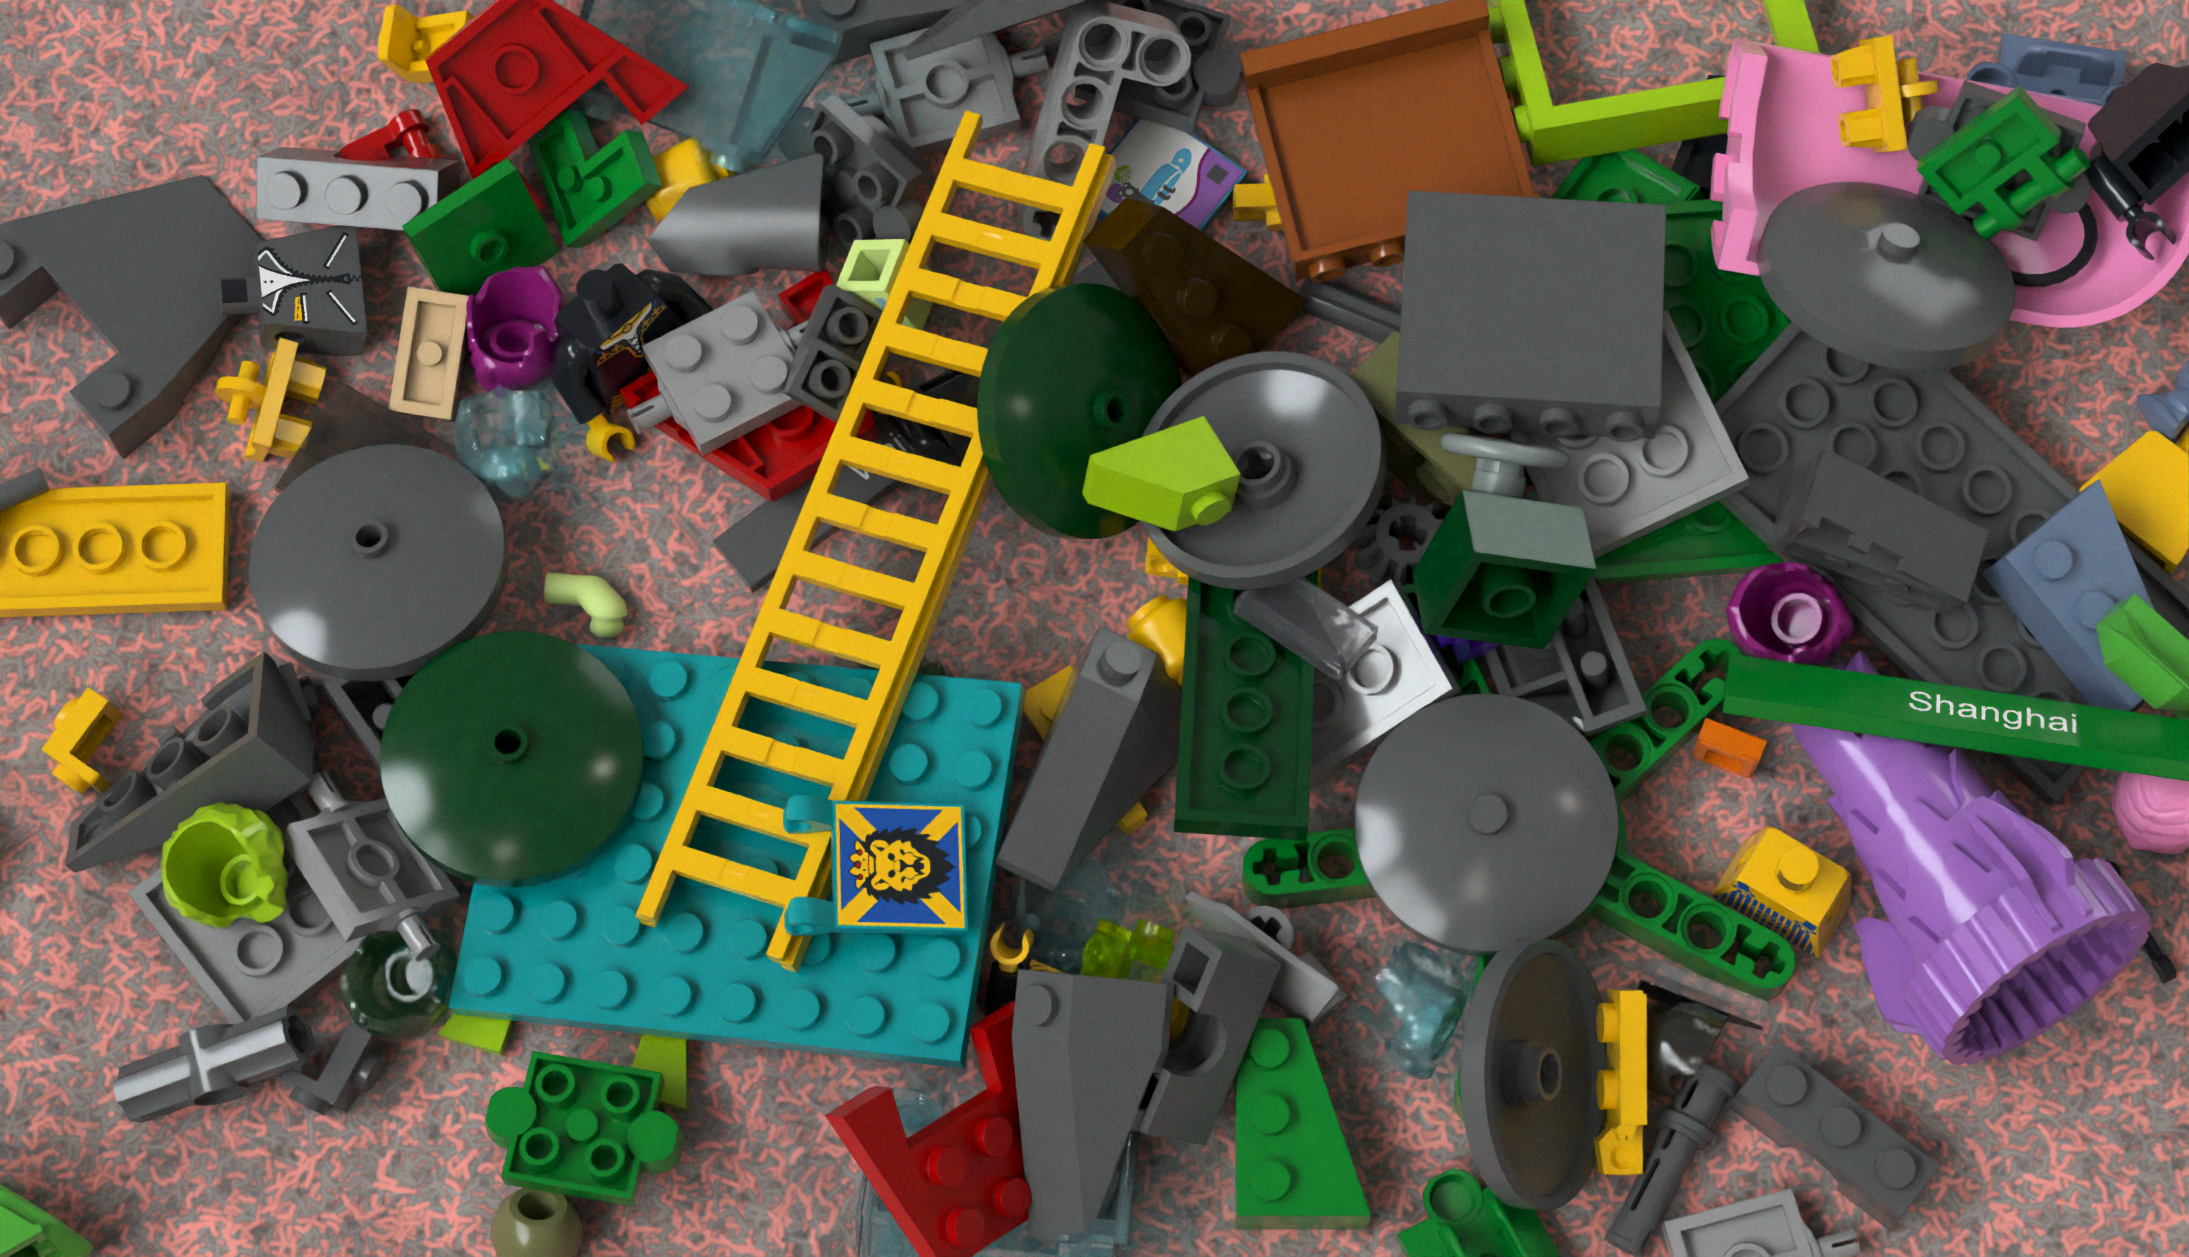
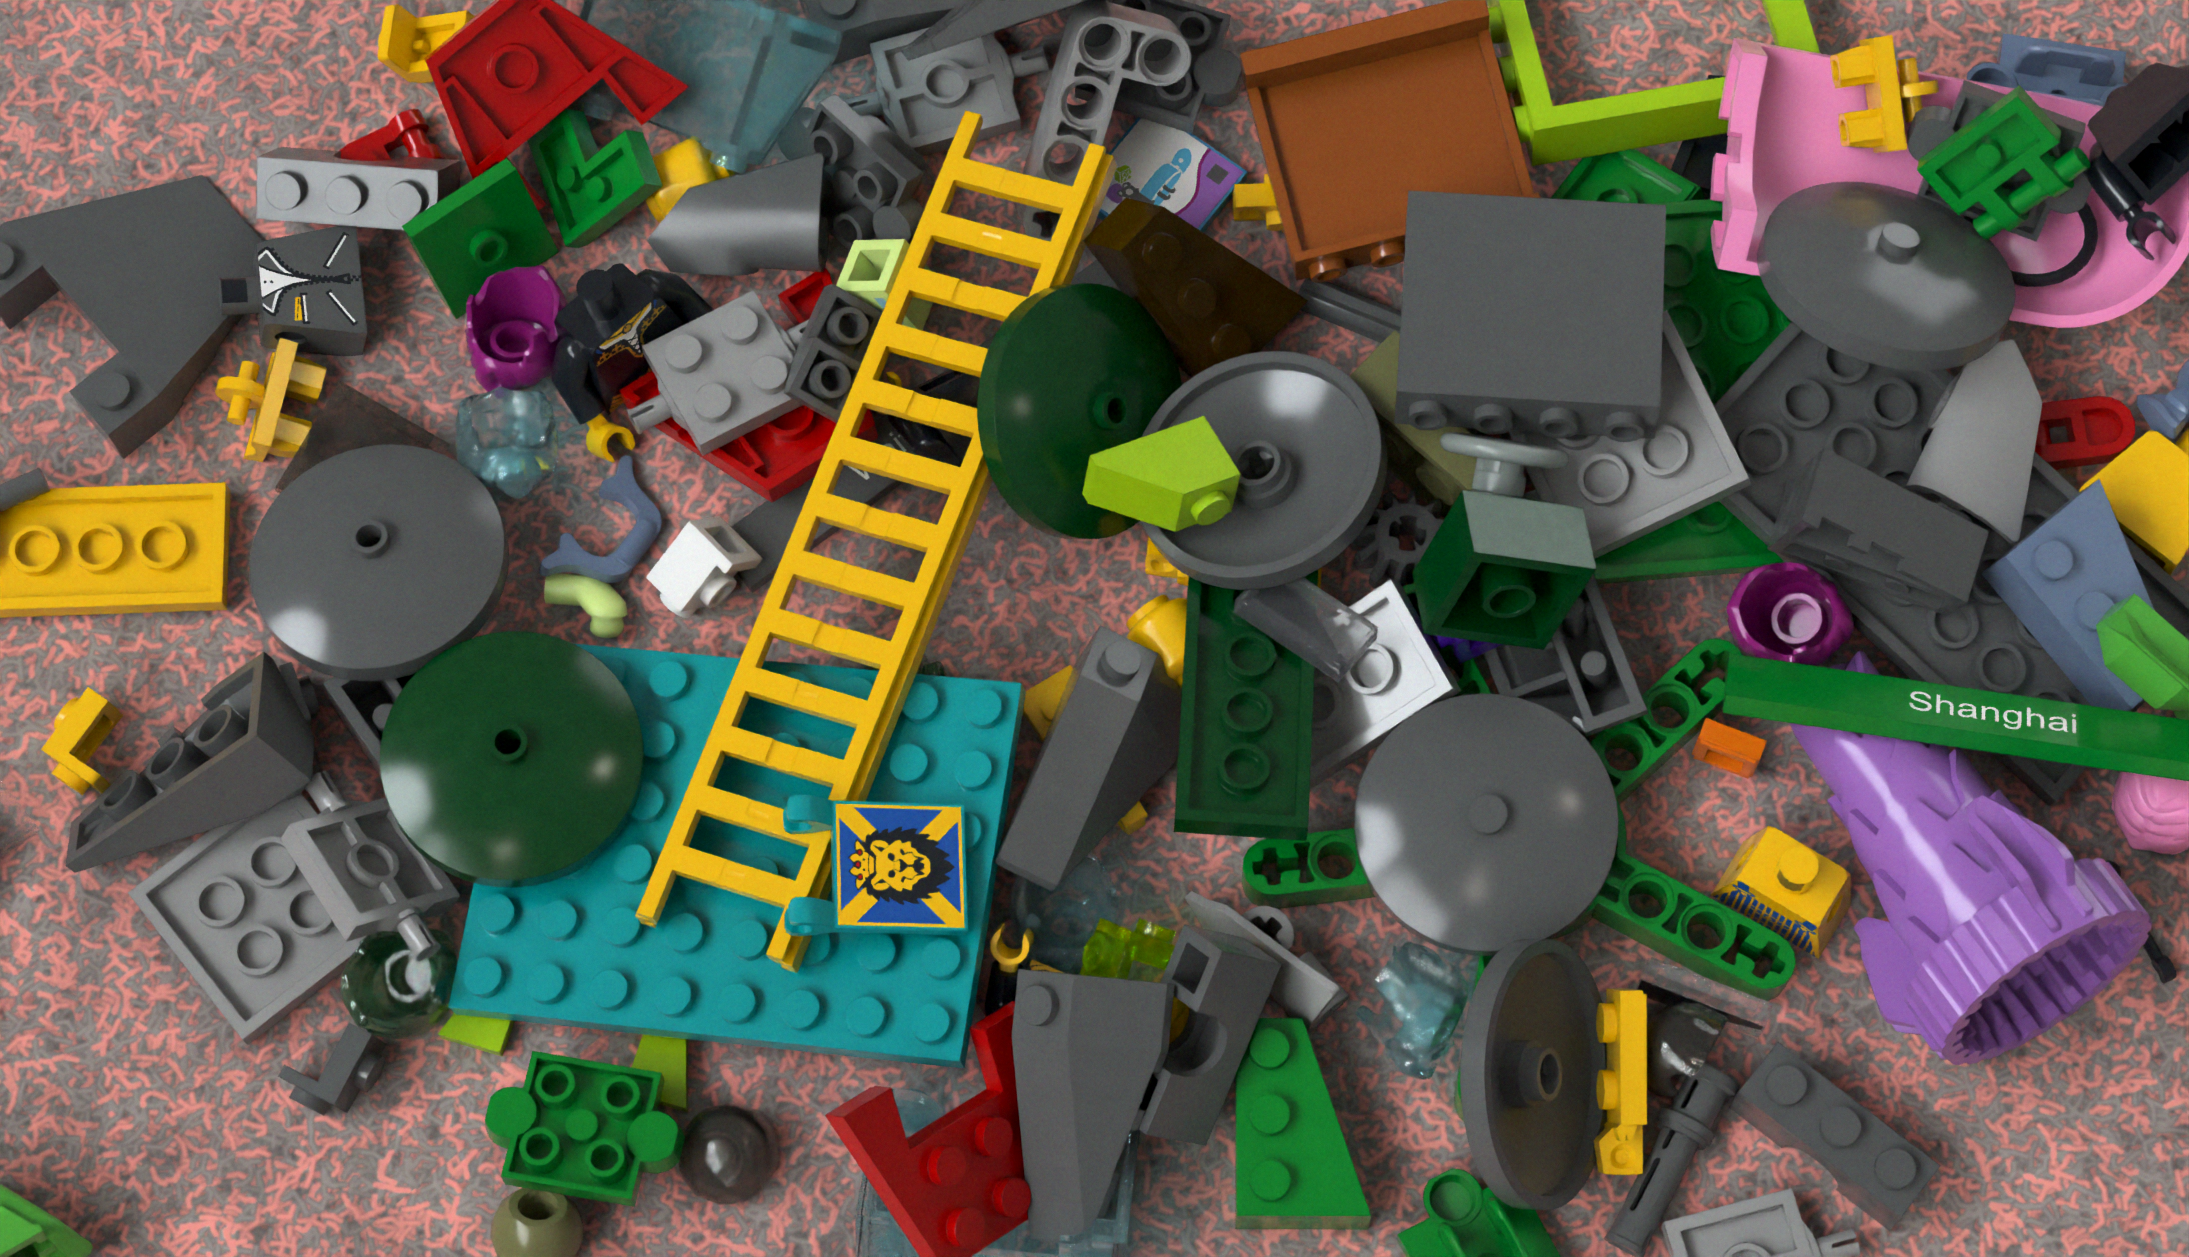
dark grey piece [113,1006,315,1123] -> none
lime hair [161,802,288,930] -> none
tan plate [388,287,469,421] -> none
none -> sand blue helmet [539,455,662,583]
none -> white brick [646,516,763,618]
none -> clear smoke hair [679,1102,782,1205]
none -> light grey panel [1905,339,2043,544]
none -> red plate [2035,396,2135,471]

